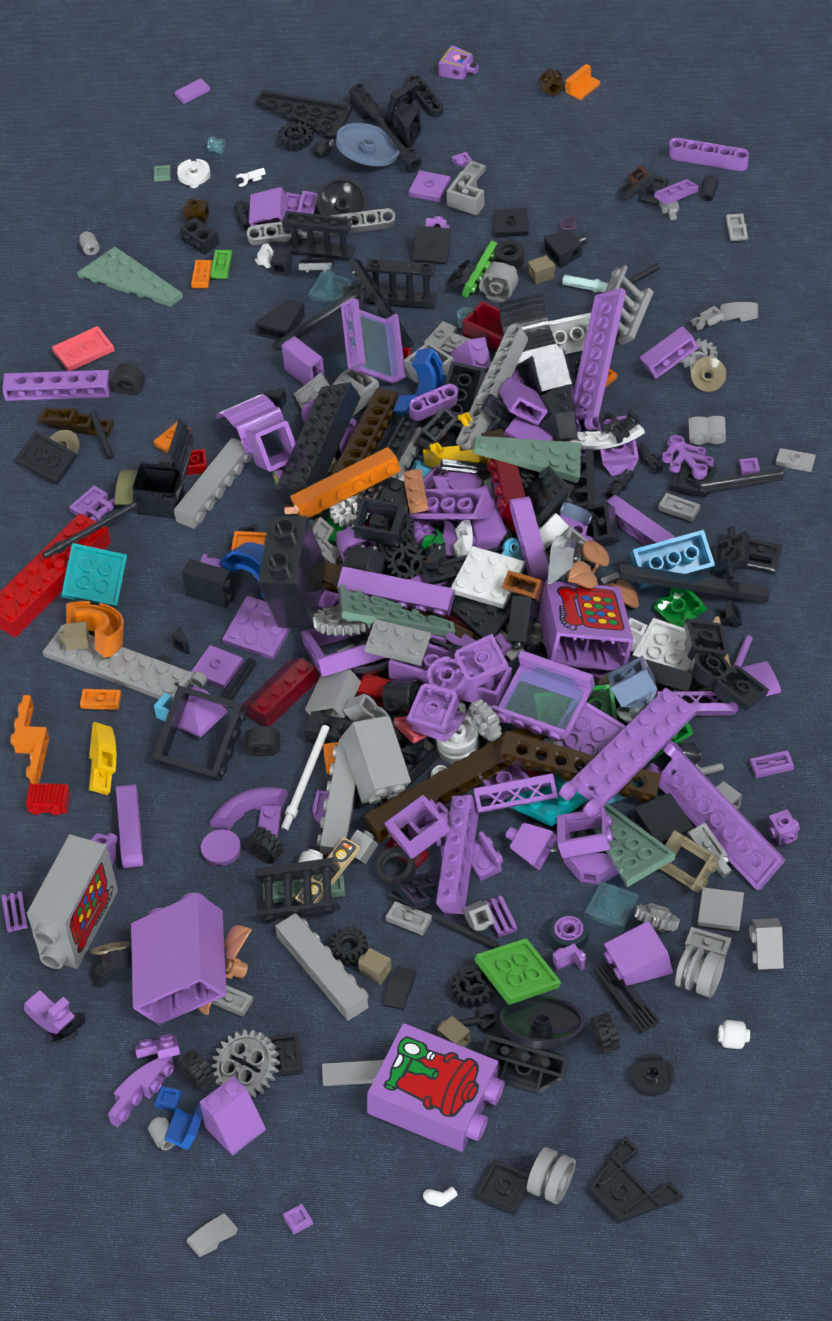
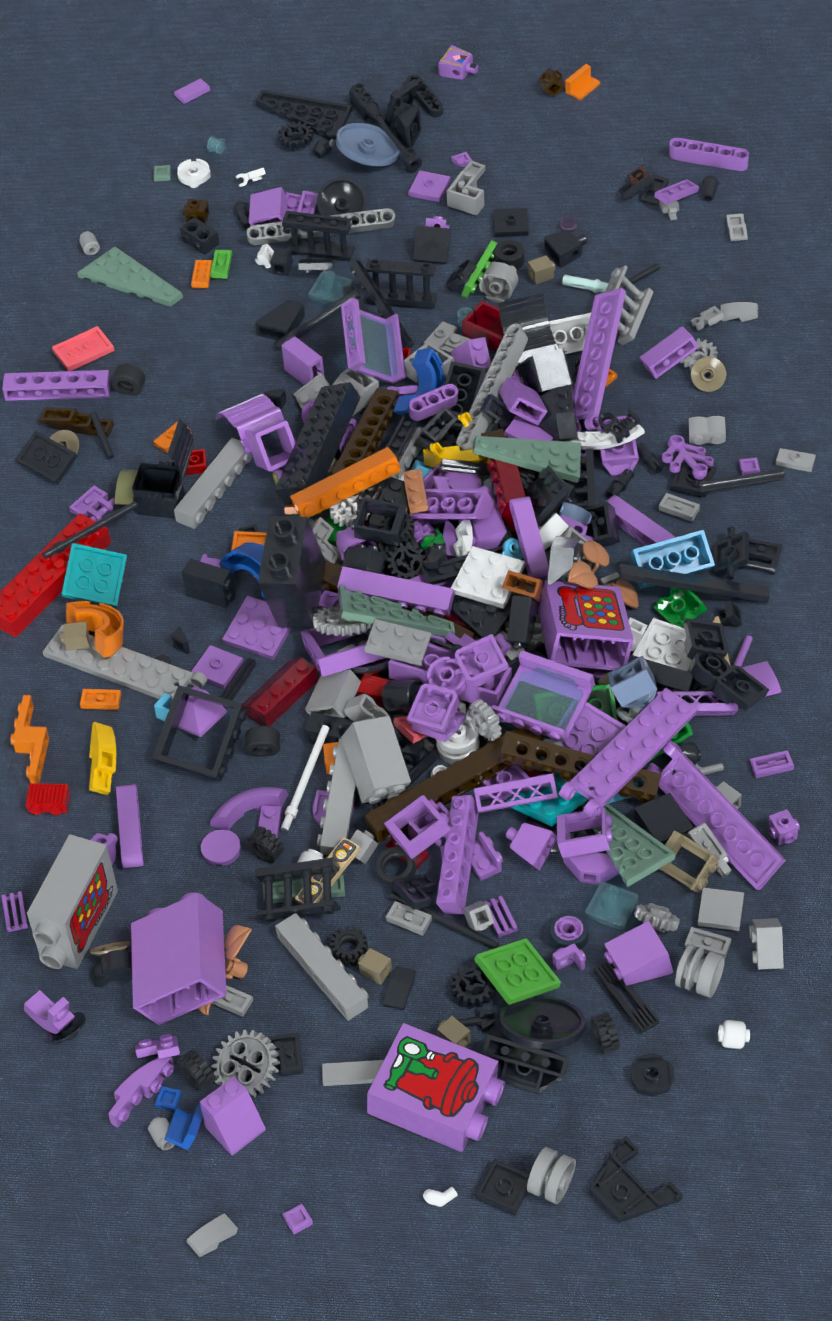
none -> medium lavender plate [387,385,417,395]

